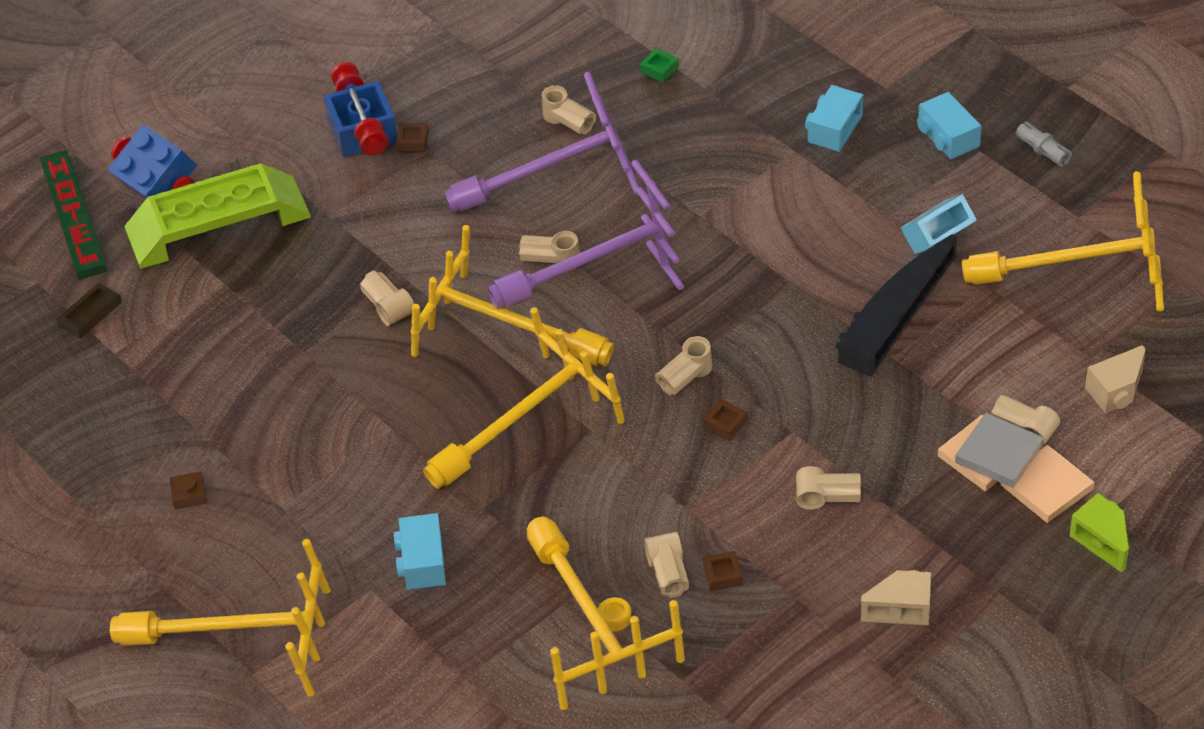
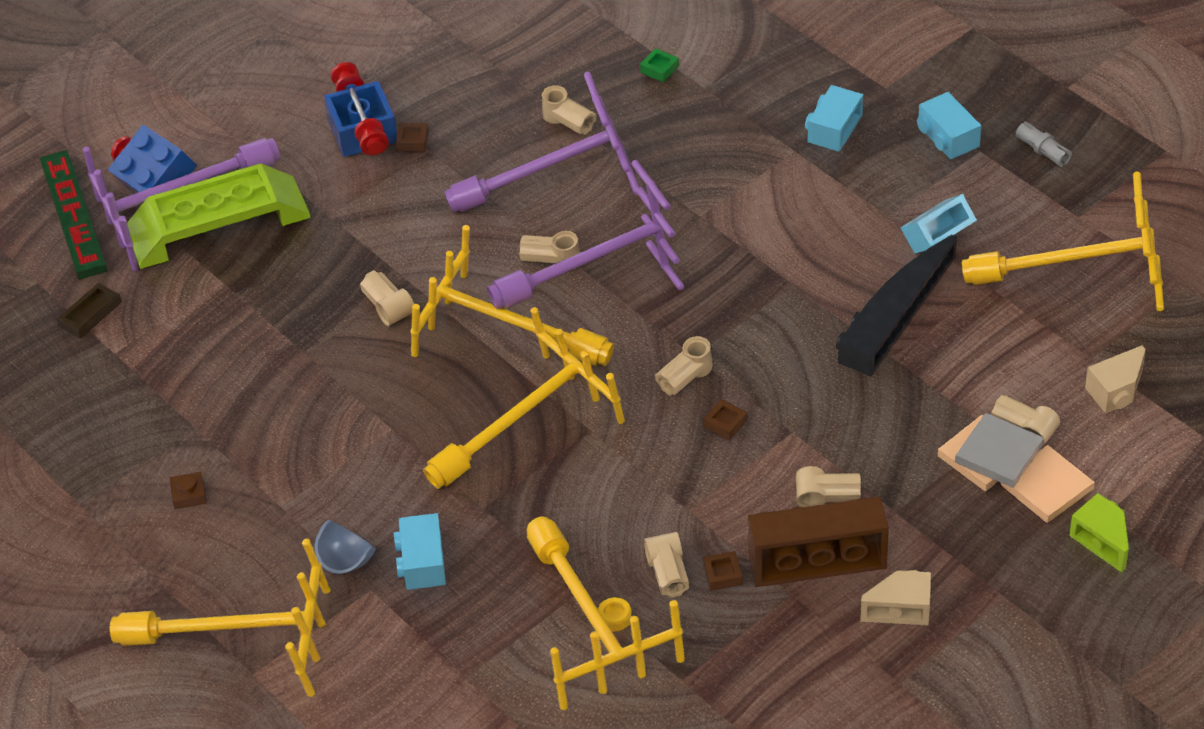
none -> medium lavender piece [82,138,280,271]
none -> sand blue helmet [315,520,376,574]
none -> reddish brown brick [748,497,889,587]

